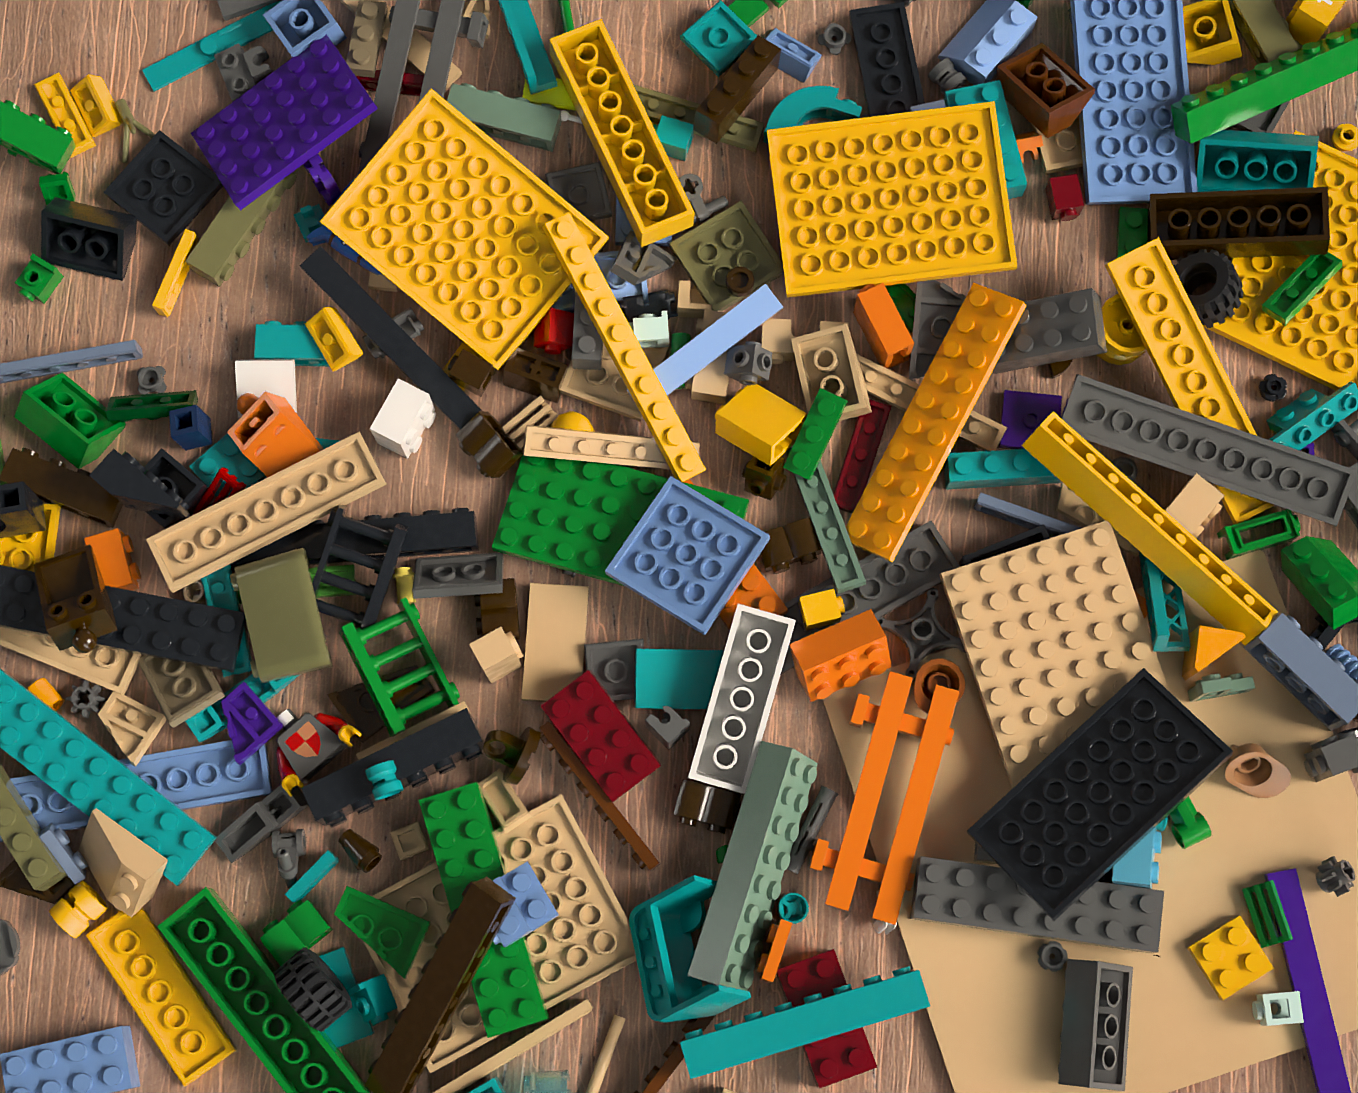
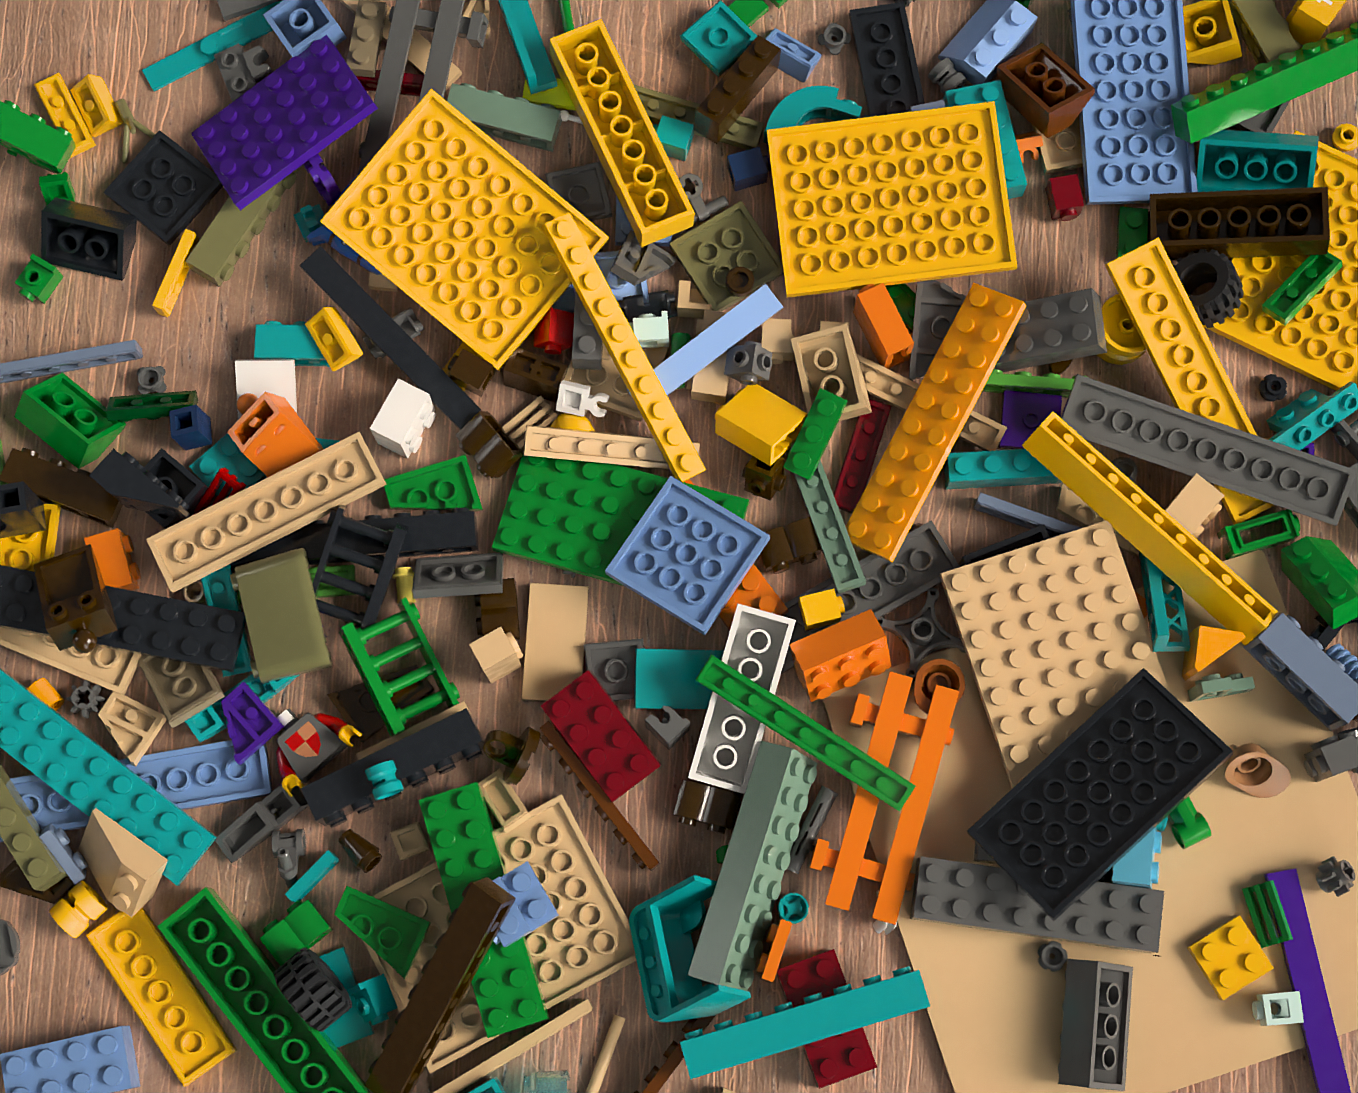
none -> green wing [384,454,483,511]
none -> white plate [556,380,609,417]
none -> green tile [695,654,916,812]
none -> dark blue brick [727,146,771,191]
none -> bright green plate [982,369,1097,398]

